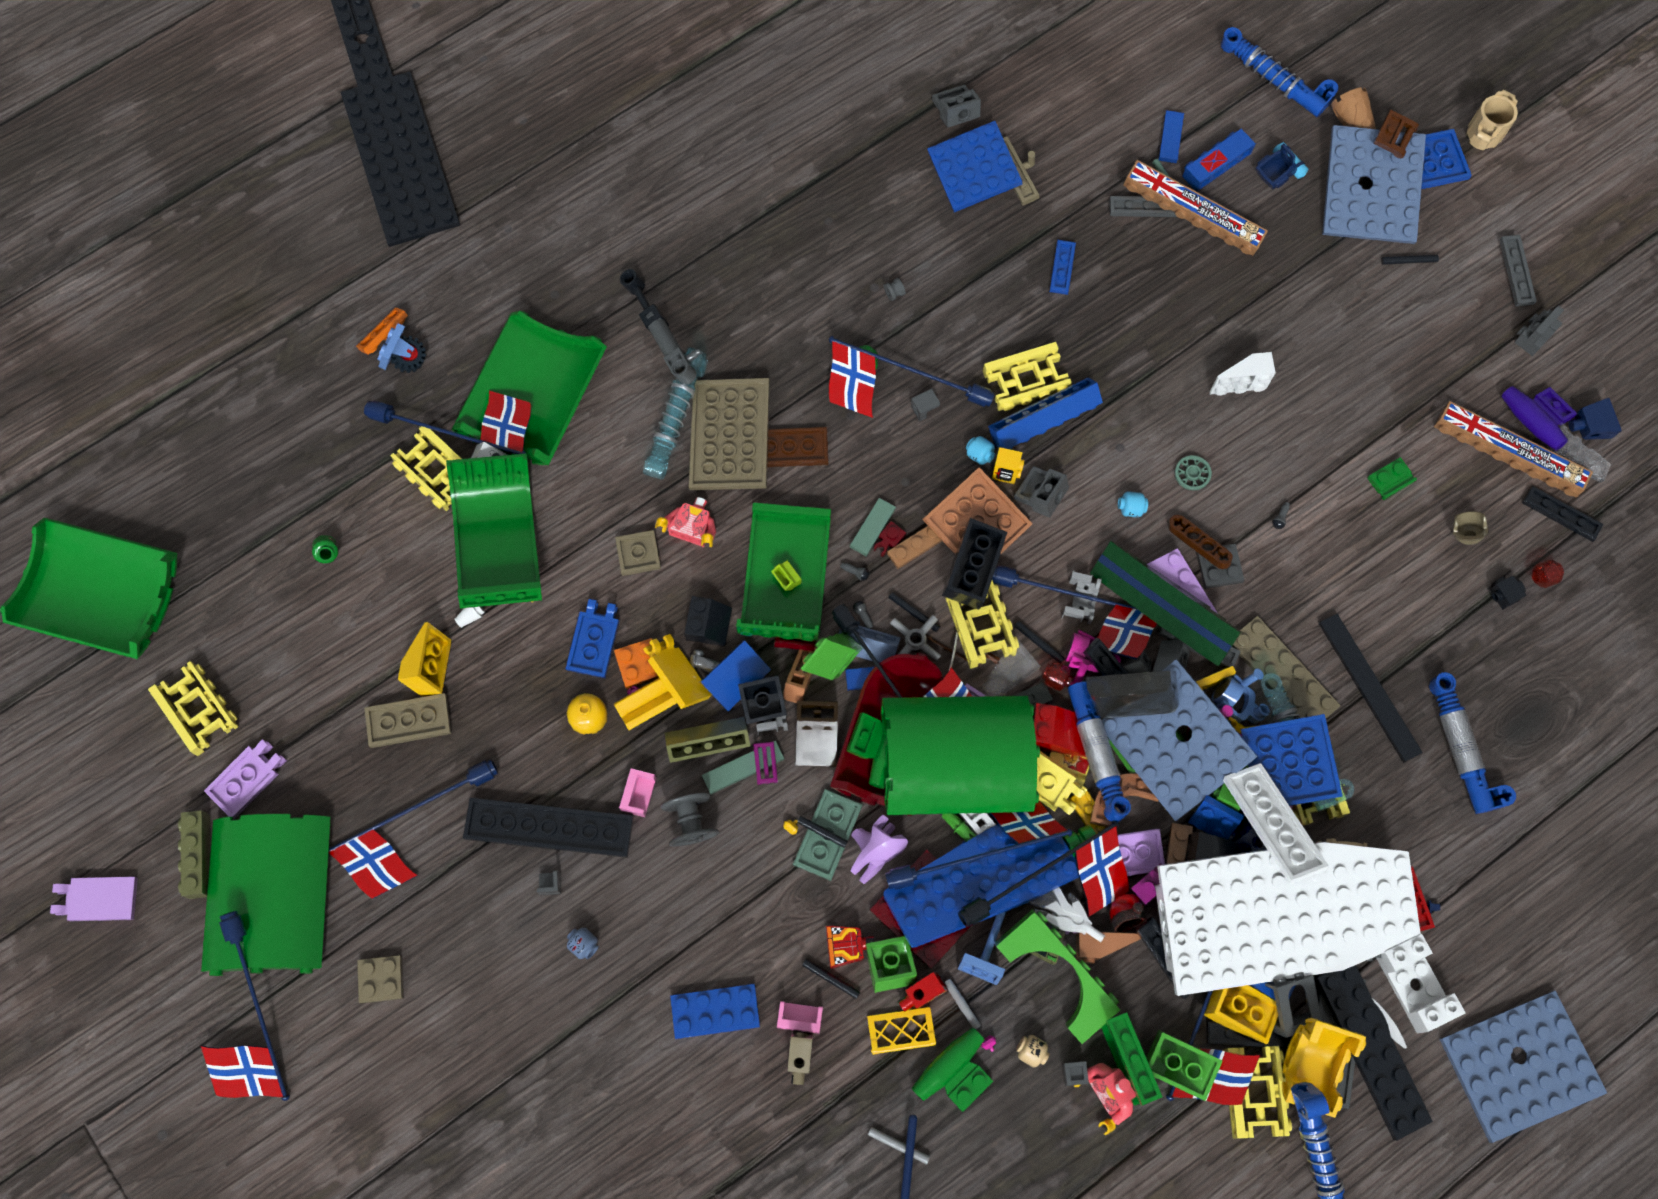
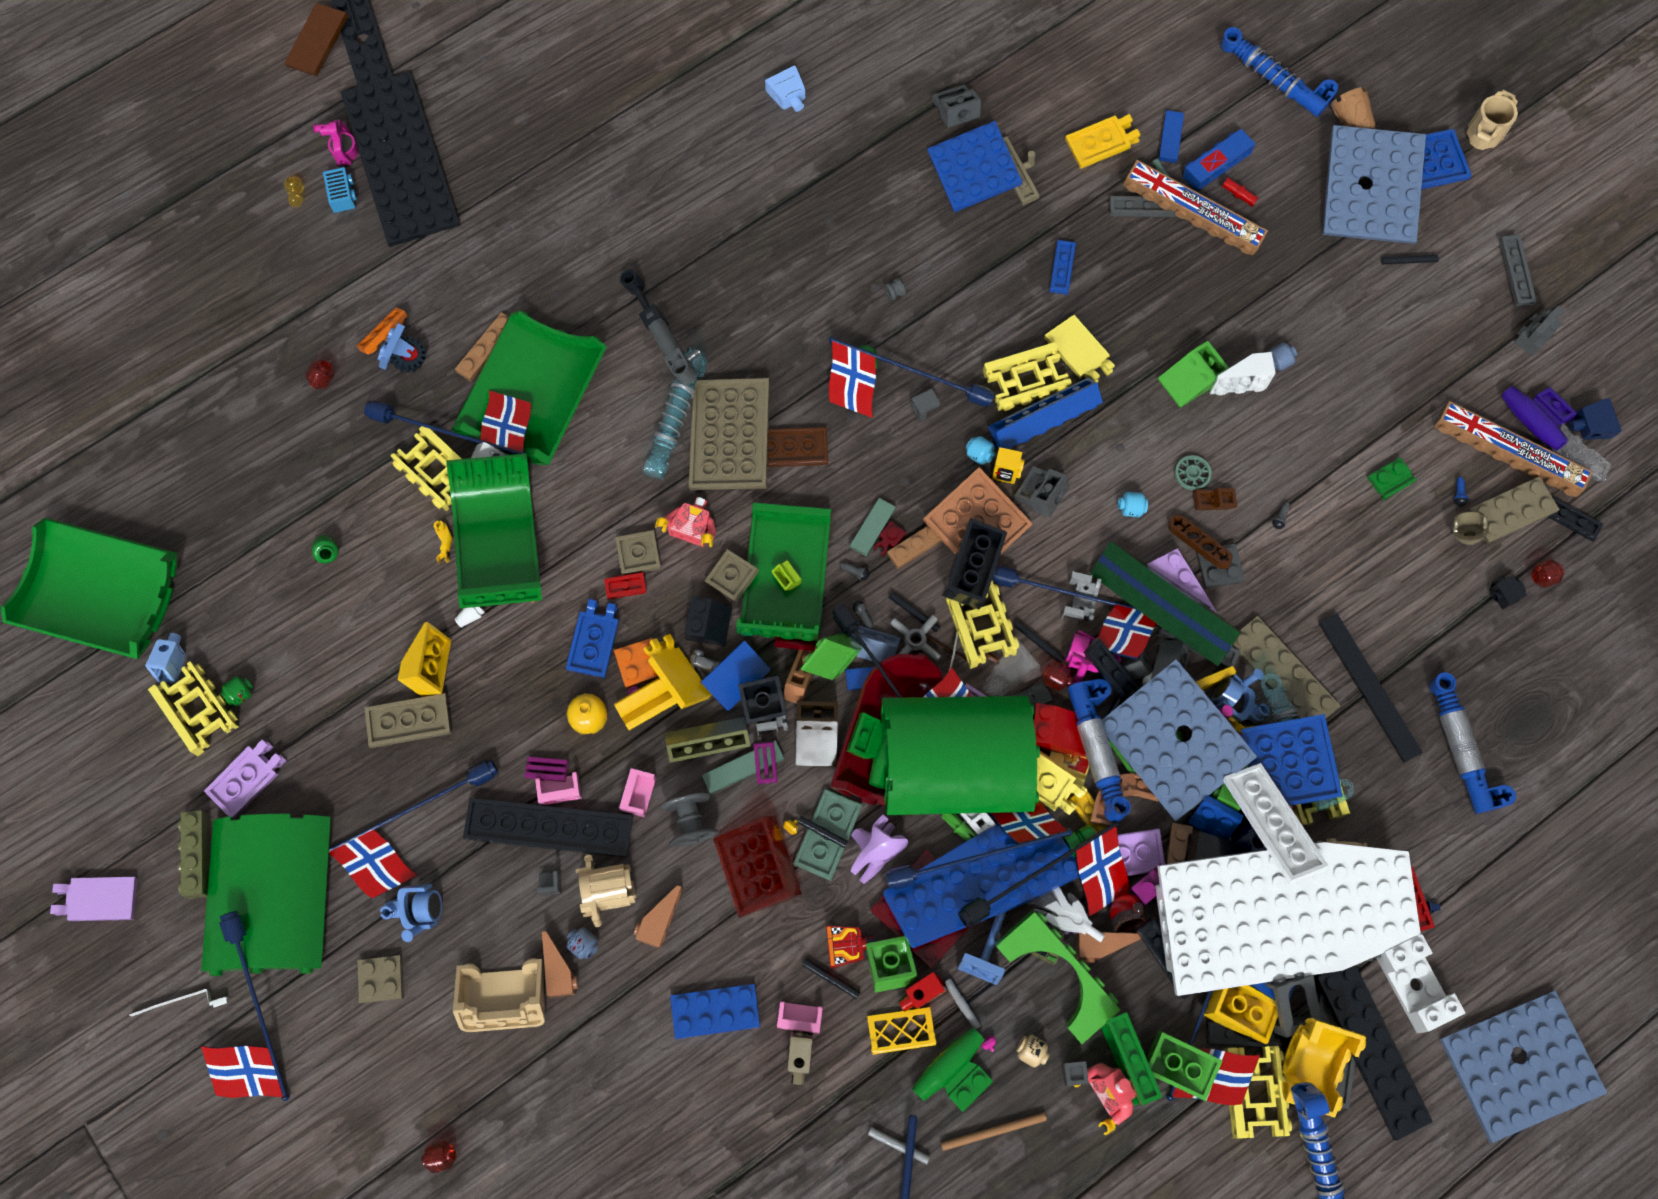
clear smoke windscreen [1086,670,1179,718] -> none
dark blue piece [1255,142,1309,189] -> none
white sticker [1372,998,1407,1049] -> none
reddish brown plate [1373,110,1419,159] -> none
none -> white piece [129,989,228,1016]
none -> light blue torso [145,633,185,684]
none -> green head [220,676,253,706]
none -> clear yellow plate [283,176,304,207]
none -> reddish brown tile [284,3,348,77]
none -> clear red head [306,360,335,389]
none -> dark pink piece [313,119,359,166]
none -> dark azure brick [323,167,357,213]
none -> medium blue piece [380,883,442,942]
none -> clear red head [422,1141,457,1173]
none -> yellow arm [434,520,453,564]
none -> tan windscreen [453,958,545,1032]
none -> medium nougat plate [455,312,508,382]
none -> magenta tile [524,757,569,782]
none -> bright pink panel [535,772,582,806]
none -> nougat slope [542,931,578,998]
none -> tan container [576,855,636,927]
none -> red plate [604,572,647,600]
none -> nougat slope [634,885,683,949]
none -> dark tan plate [705,549,759,603]
none -> clear red slope [713,816,802,918]
none -> light blue torso [765,65,805,112]
none -> medium nougat piece [941,1112,1047,1151]
none -> light yellow tile [1044,315,1115,383]
none -> yellow tile [1065,114,1141,169]
none -> bright green slope [1158,341,1229,408]
none -> reddish brown slope [1193,488,1237,510]
none -> red pin [1222,177,1259,207]
none -> sand blue head [1269,342,1297,371]
none -> blue piece [1454,477,1468,506]
none -> dark tan plate [1468,476,1560,544]

